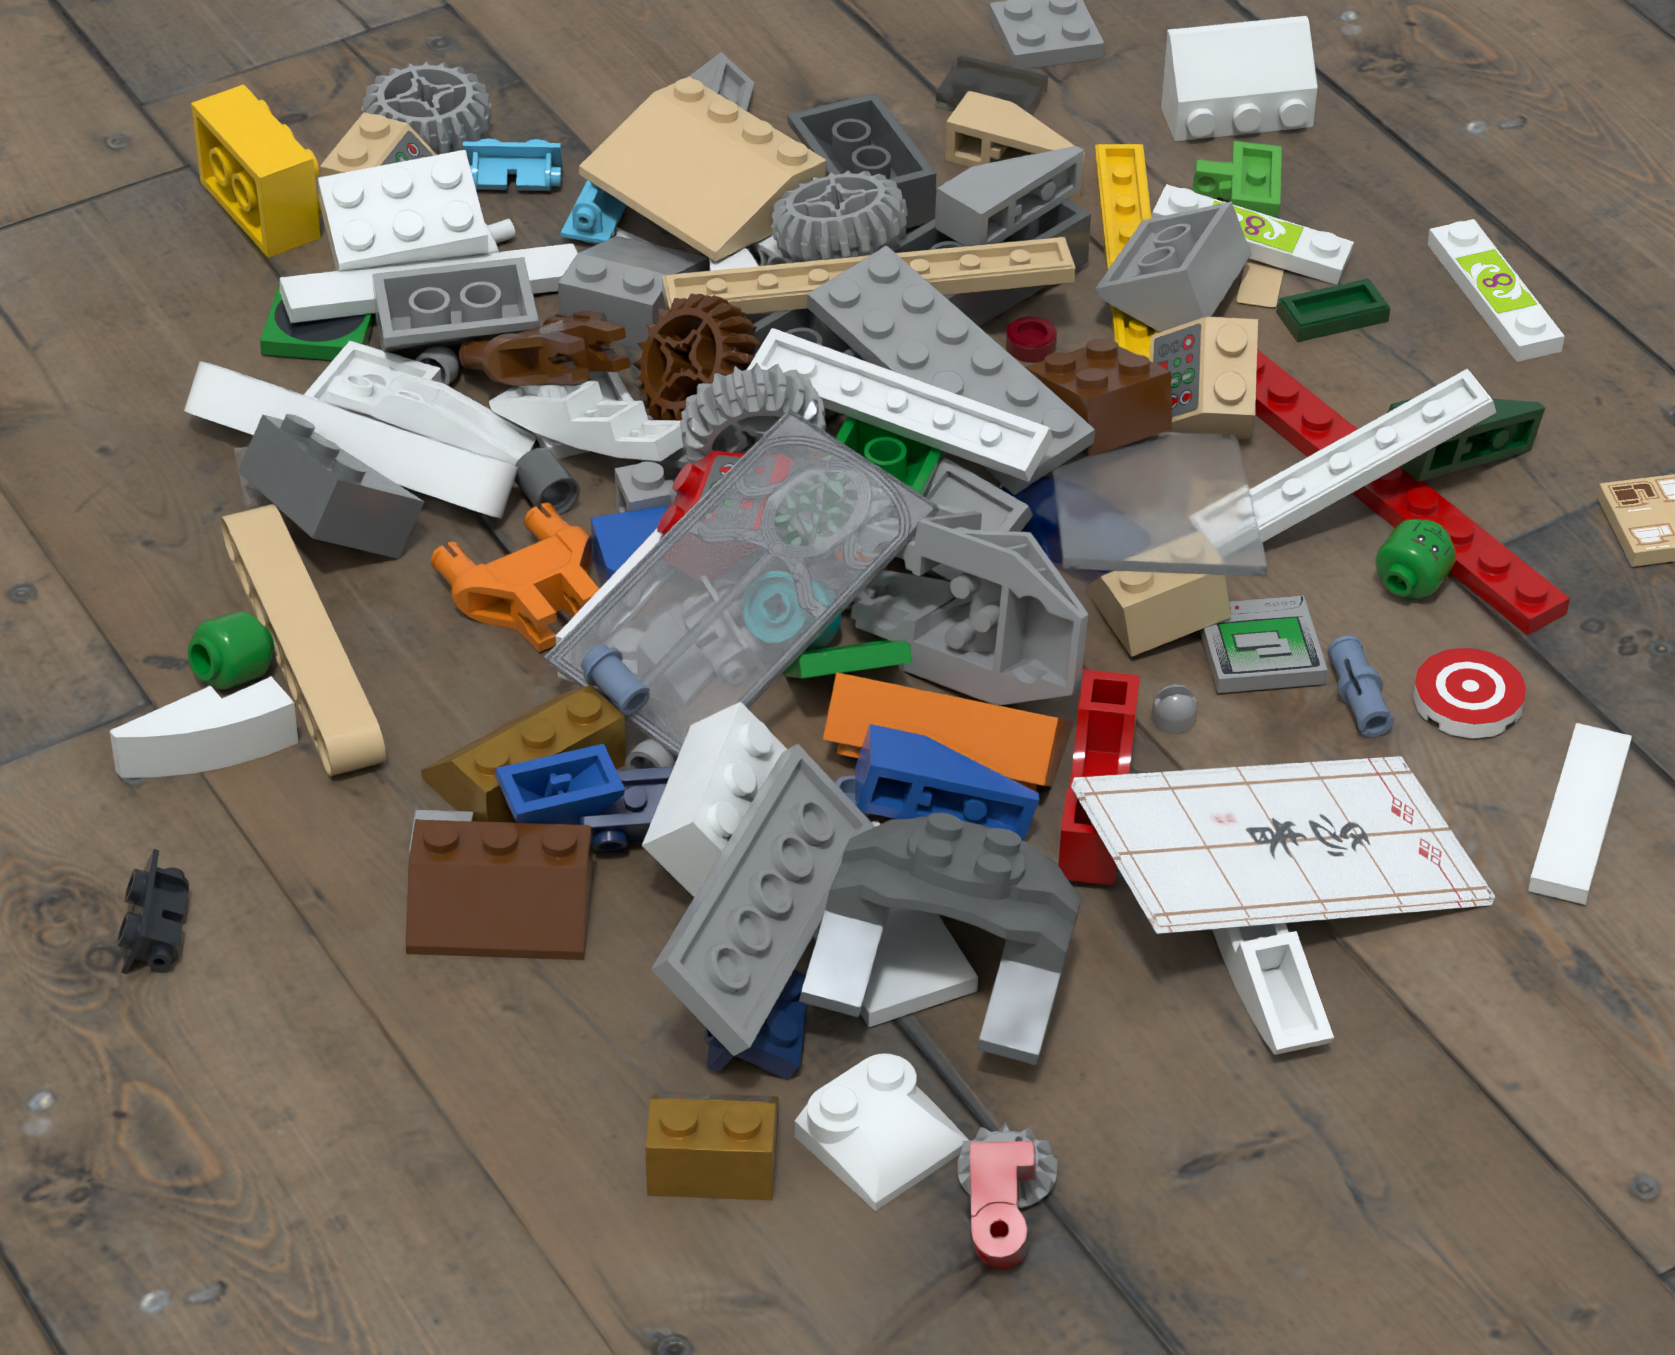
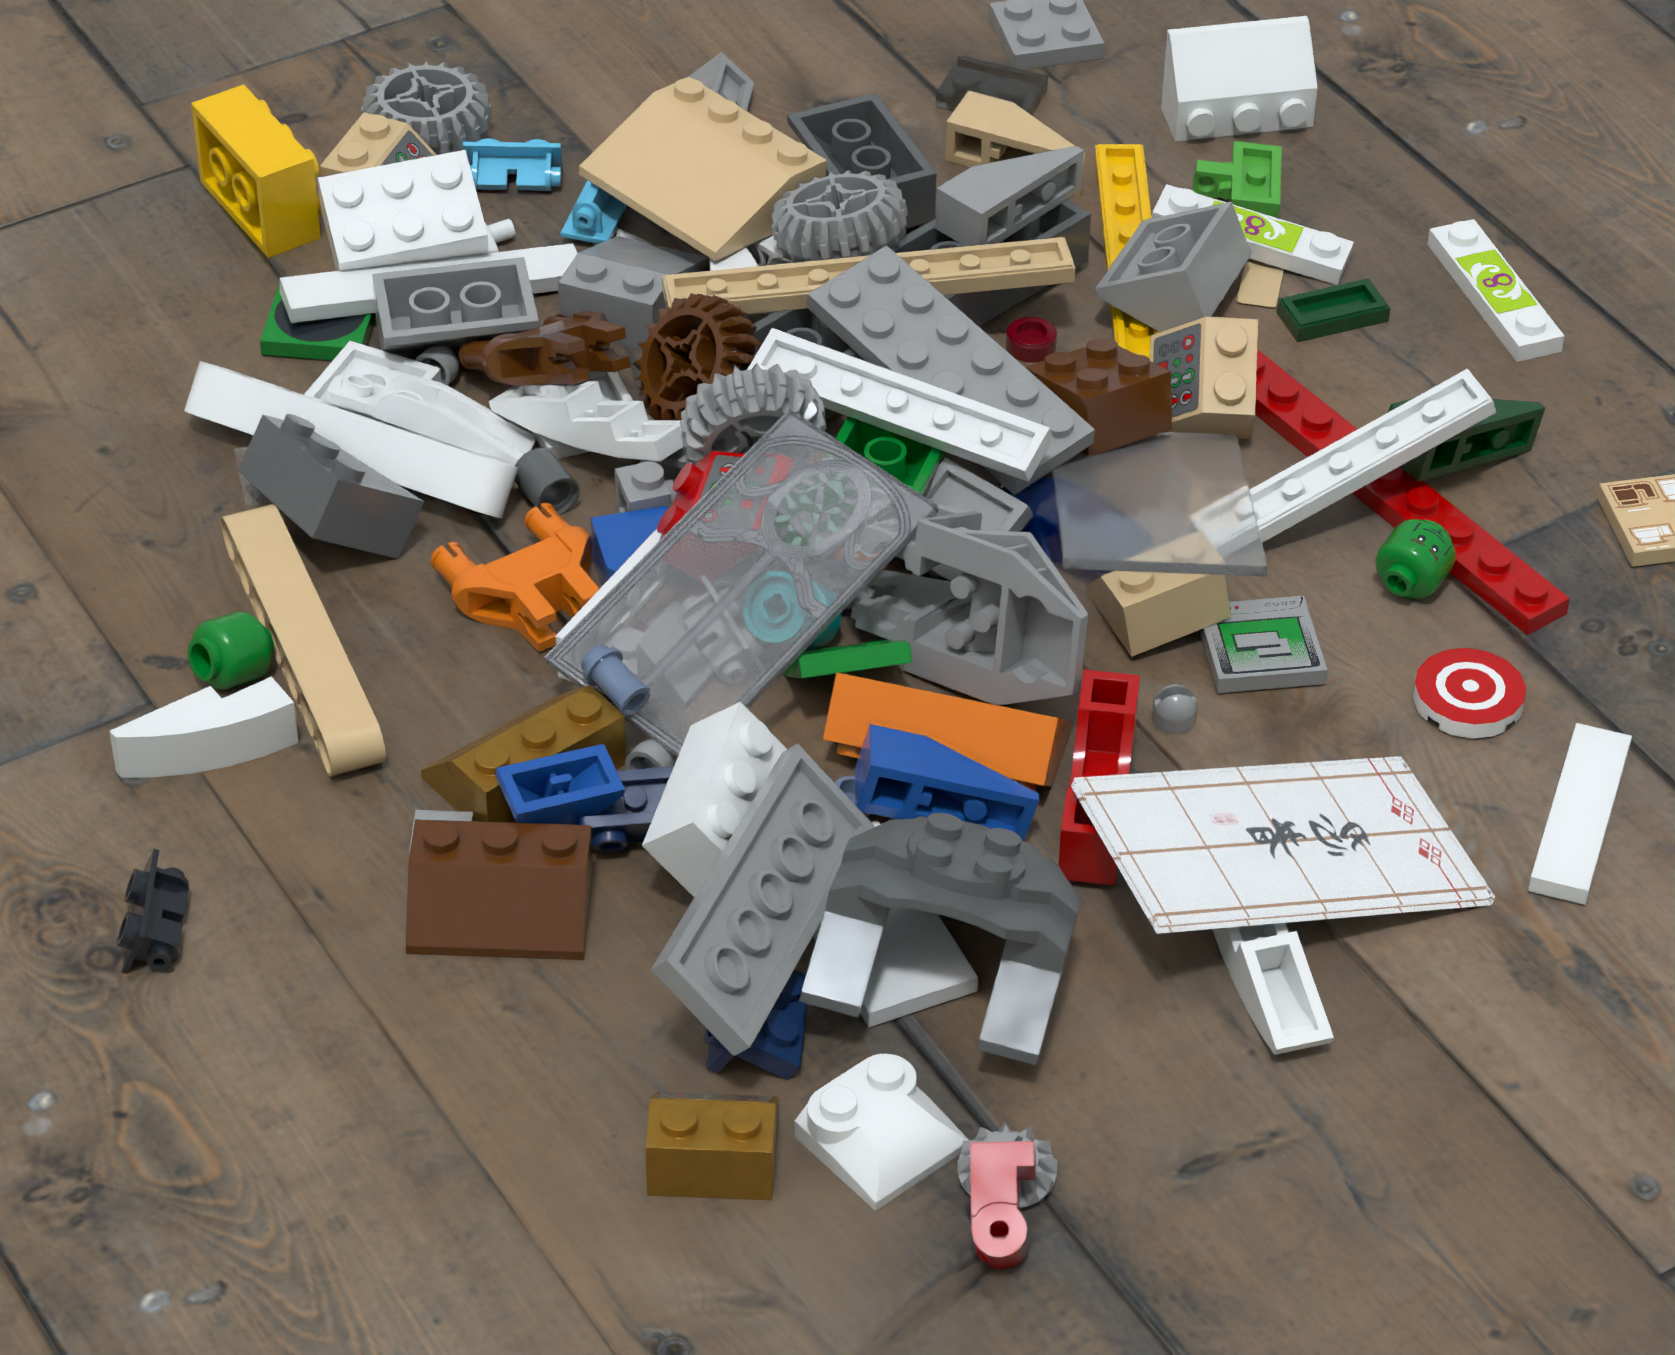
sand blue pin [1327,635,1394,737] -> none

